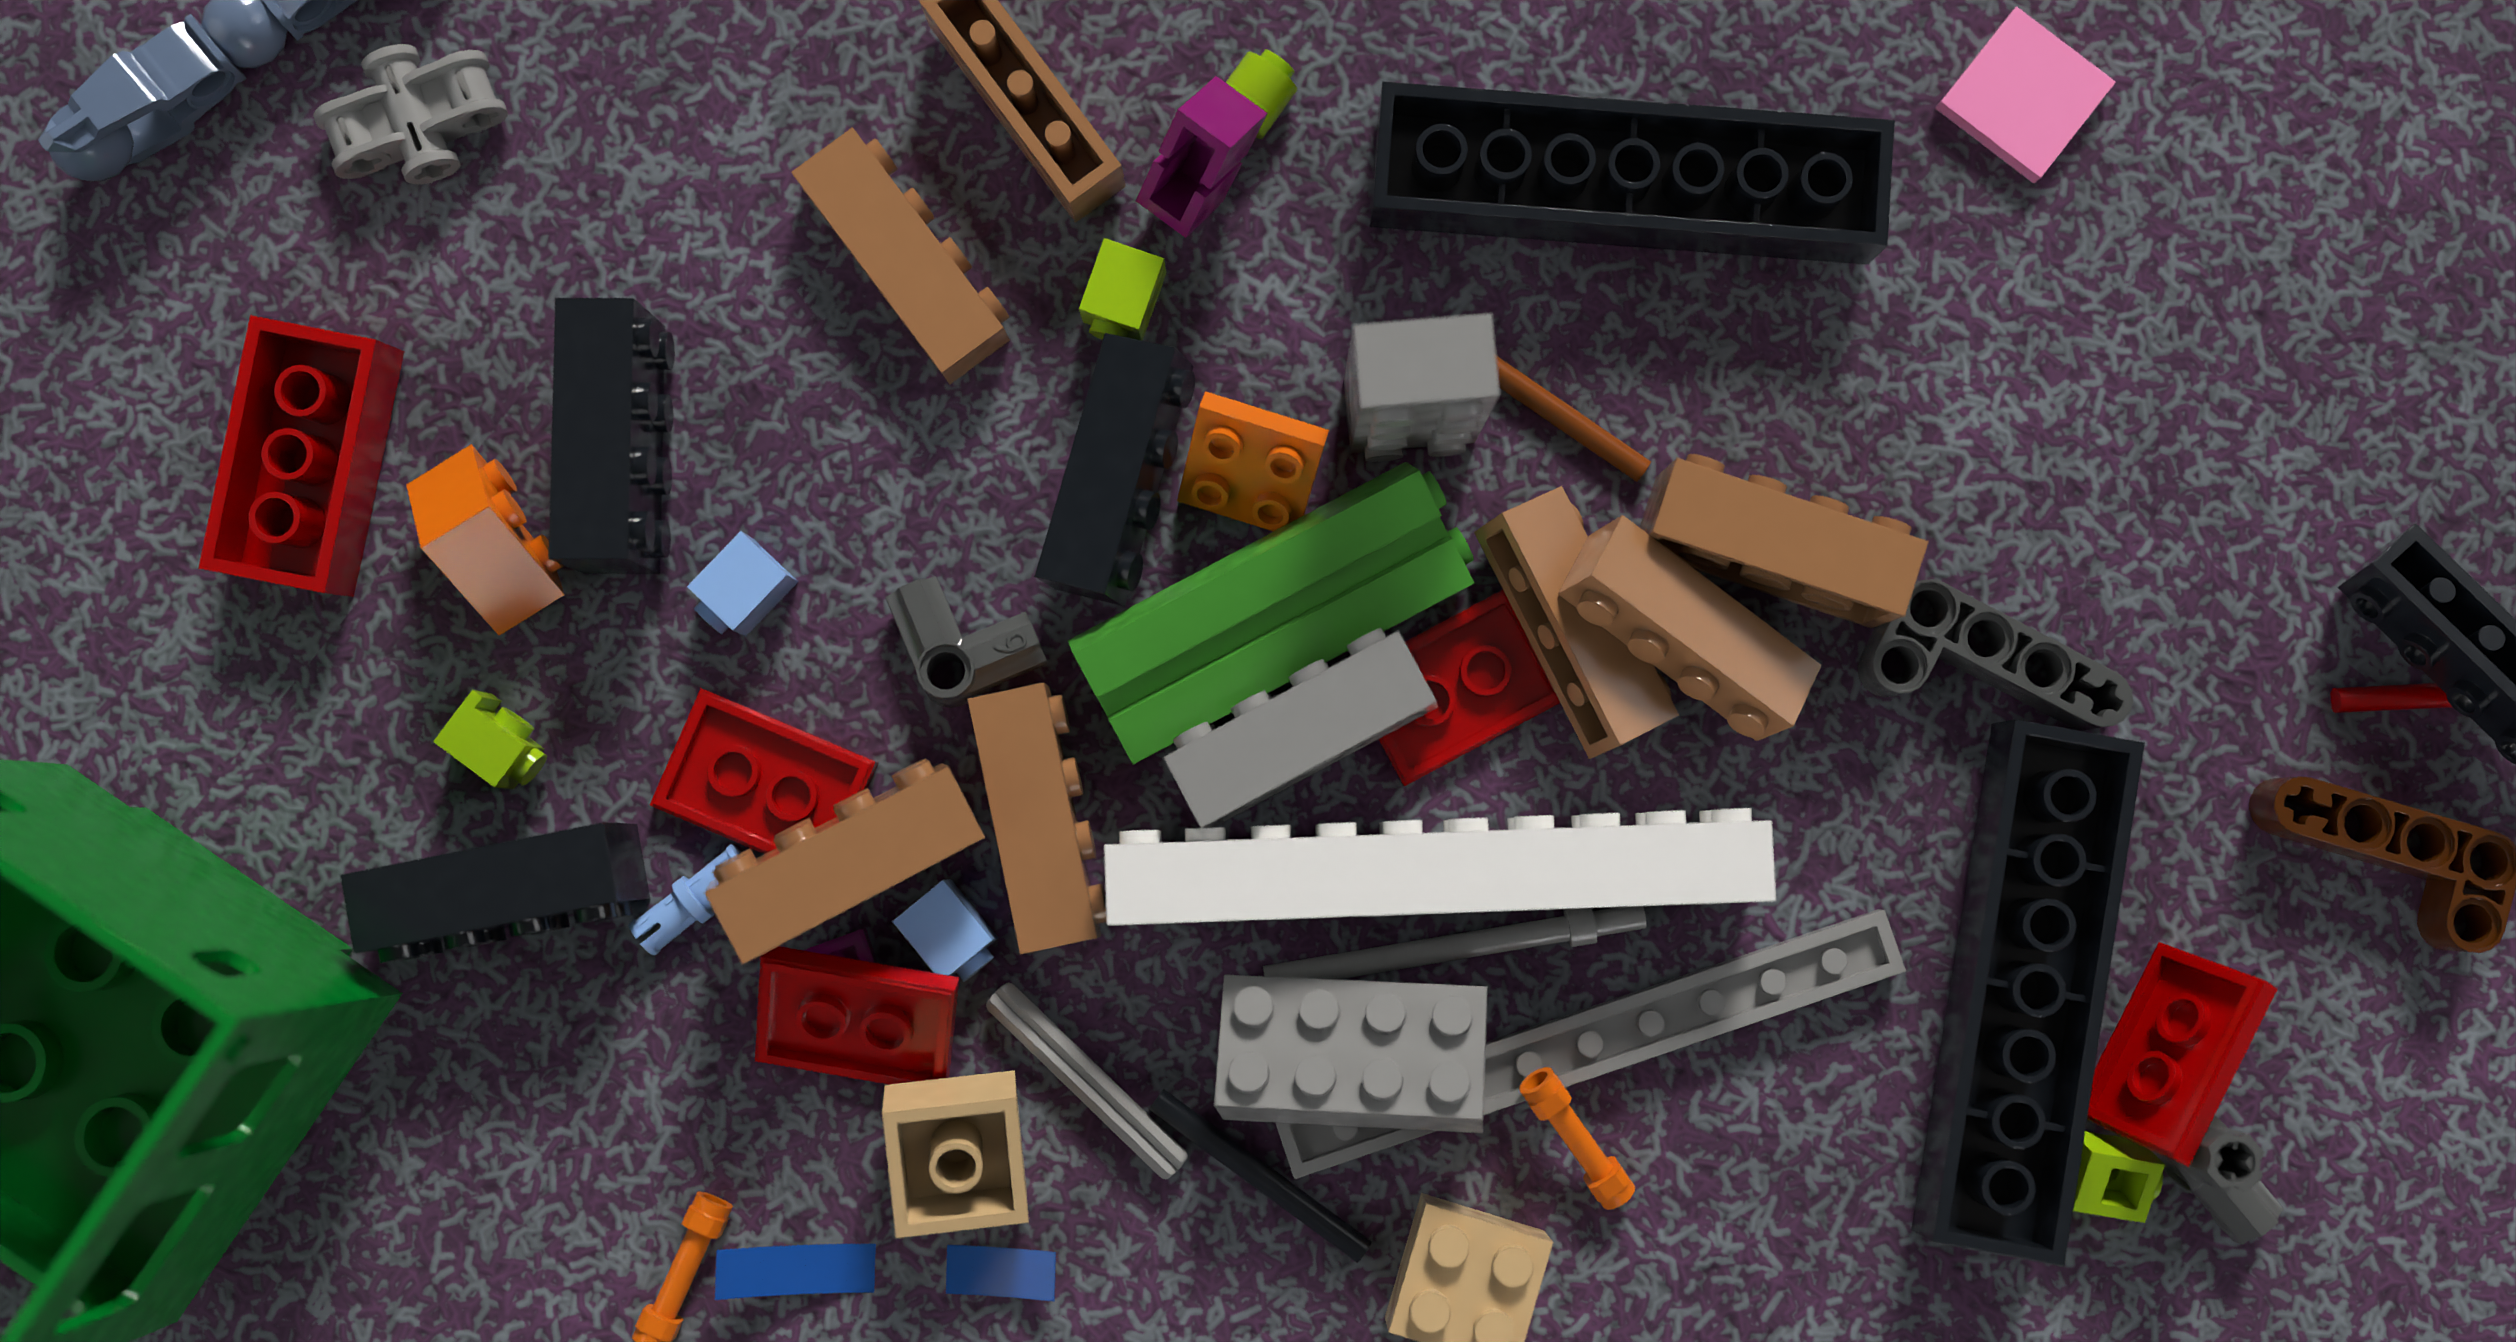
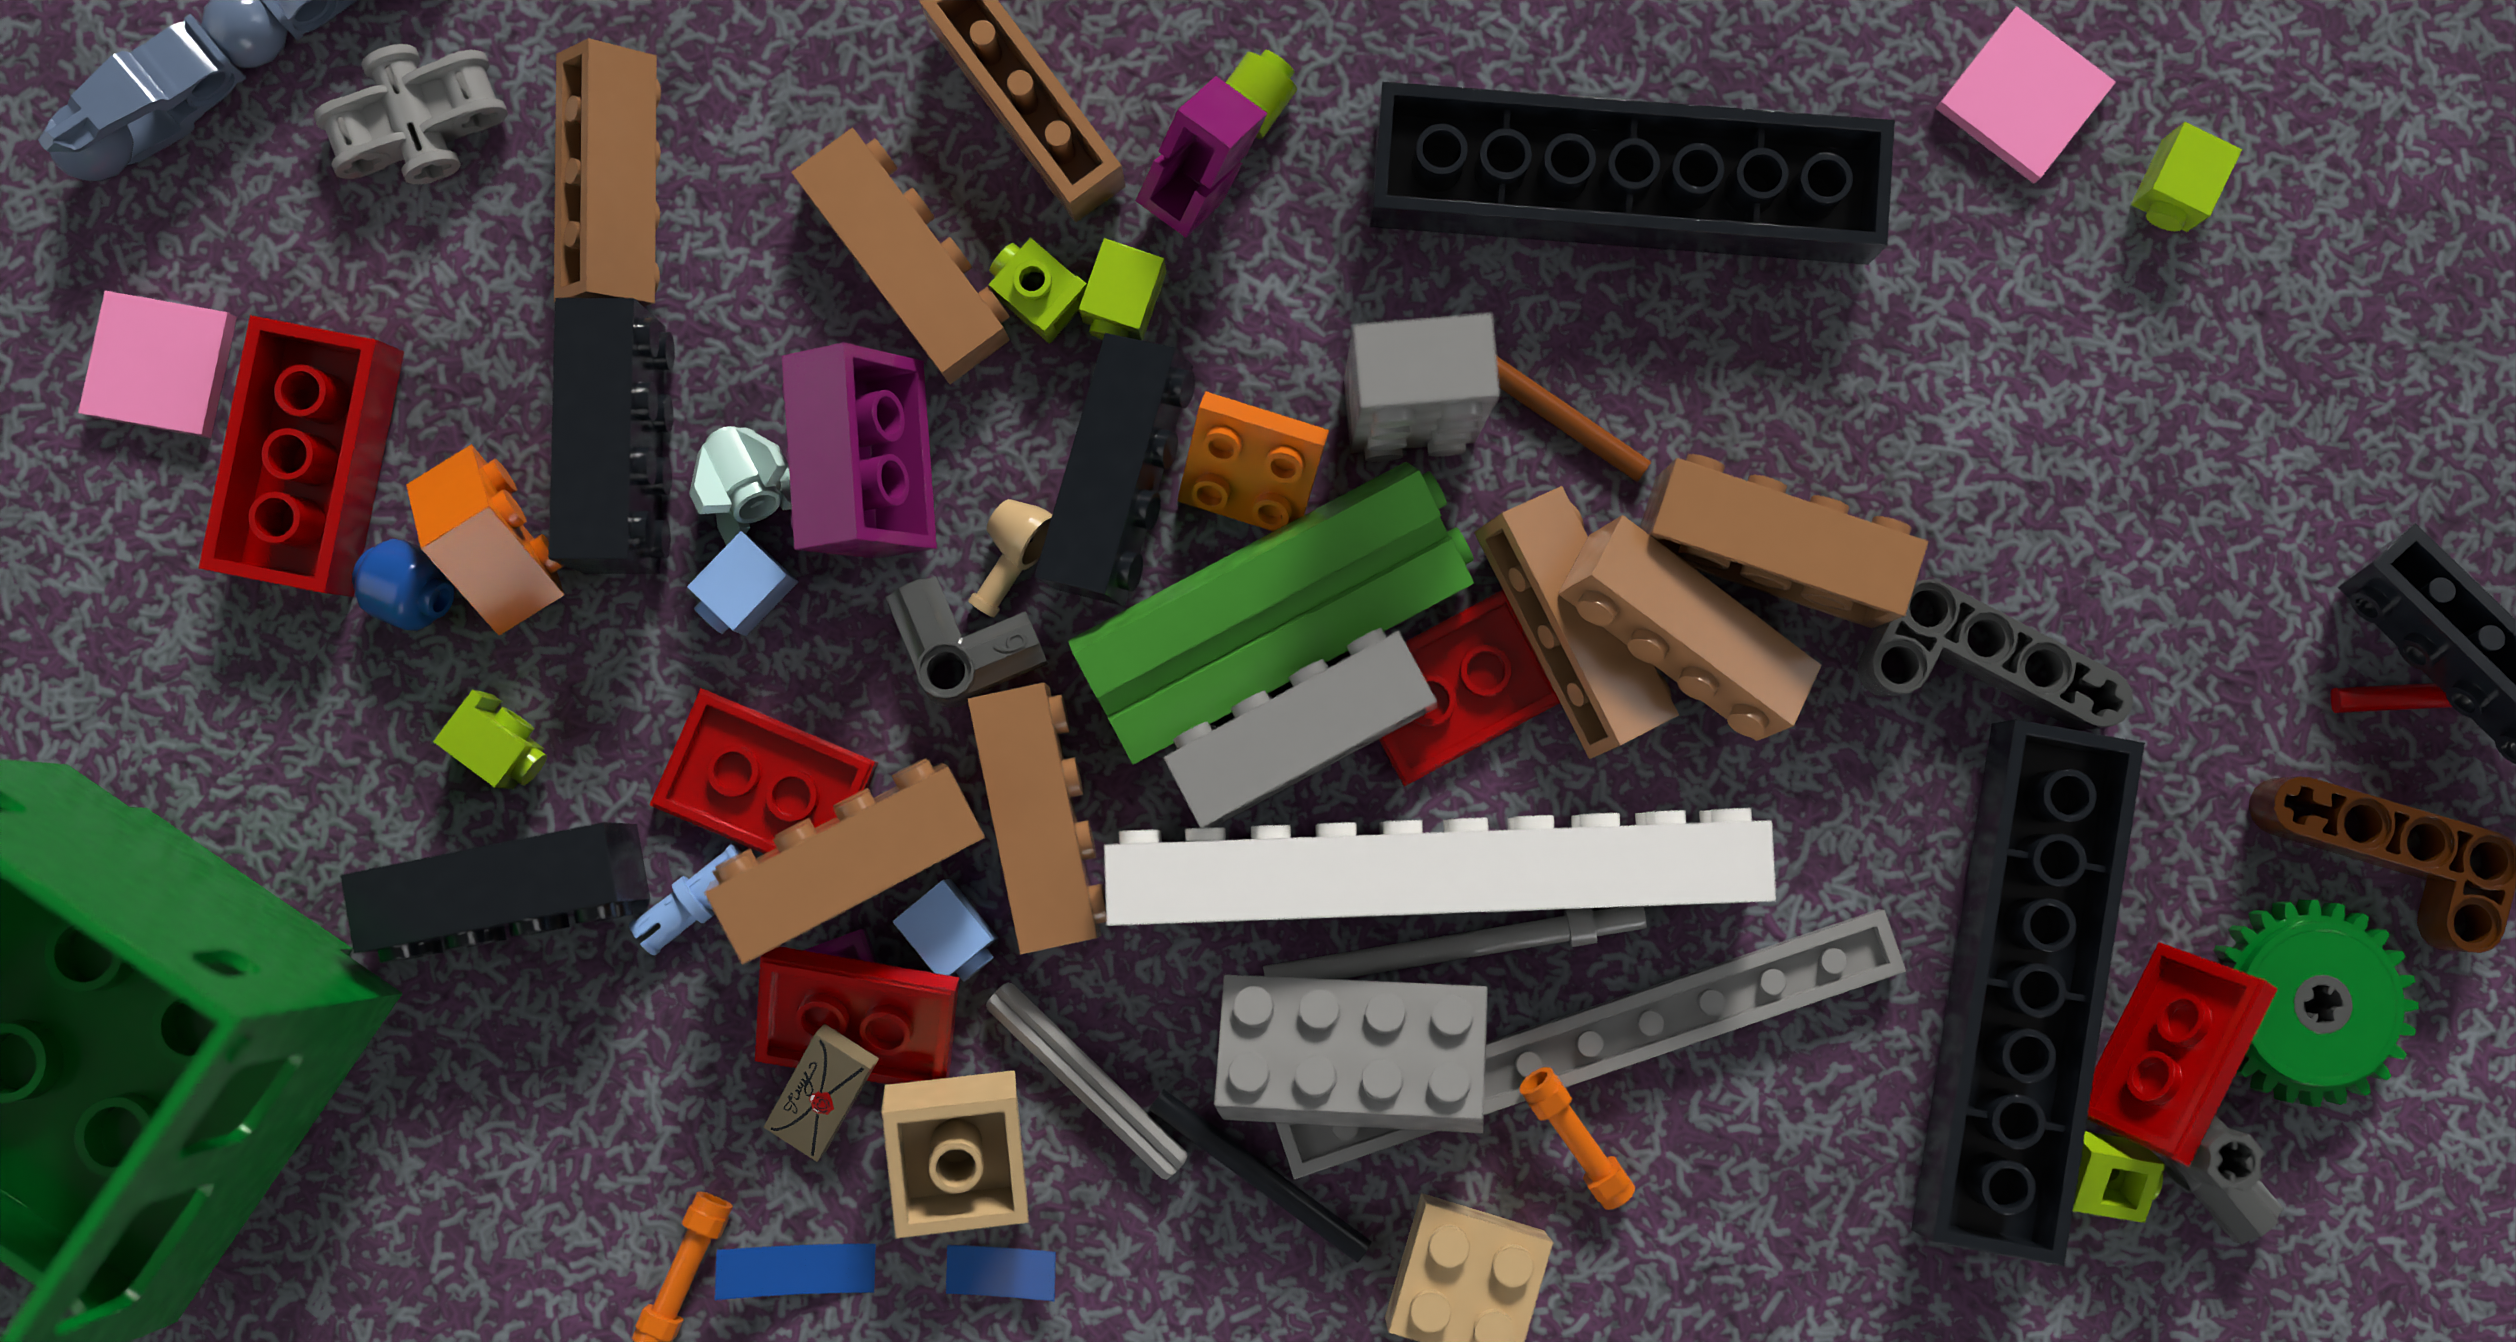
none -> bright pink tile [78,291,237,438]
none -> blue head [352,539,454,631]
none -> medium nougat brick [554,38,661,307]
none -> light aqua brick [689,426,792,546]
none -> dark tan tile [764,1023,879,1162]
none -> magenta brick [782,342,937,559]
none -> tan bar [968,499,1052,618]
none -> lime brick [988,238,1087,344]
none -> lime brick [2131,122,2242,232]
none -> green gear [2213,899,2419,1107]

